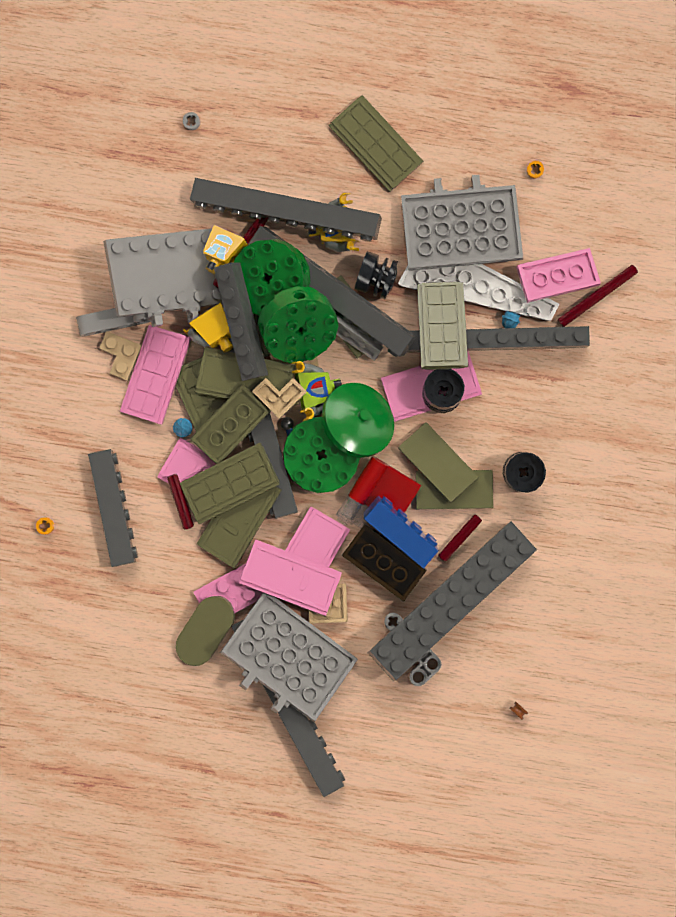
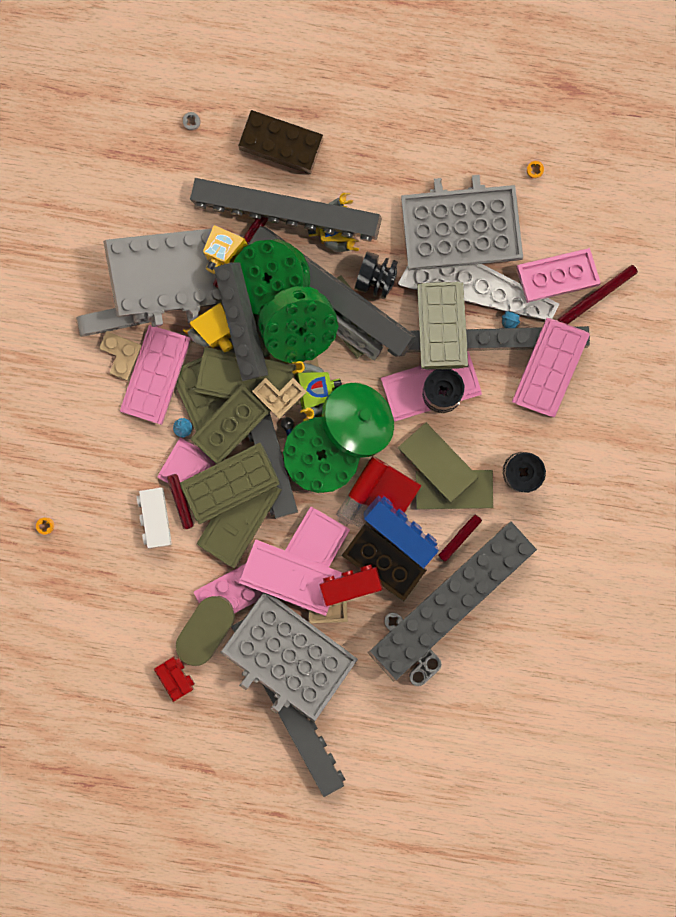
dark grey brick [88,449,138,567] -> none
olive piece [329,95,424,192] -> none
dark orange bush [509,701,528,720] -> none
none -> white brick [137,488,172,549]
none -> red brick [154,656,195,702]
none -> dark brown brick [238,110,323,175]
none -> red brick [319,564,383,607]
none -> bright pink piece [512,318,590,417]

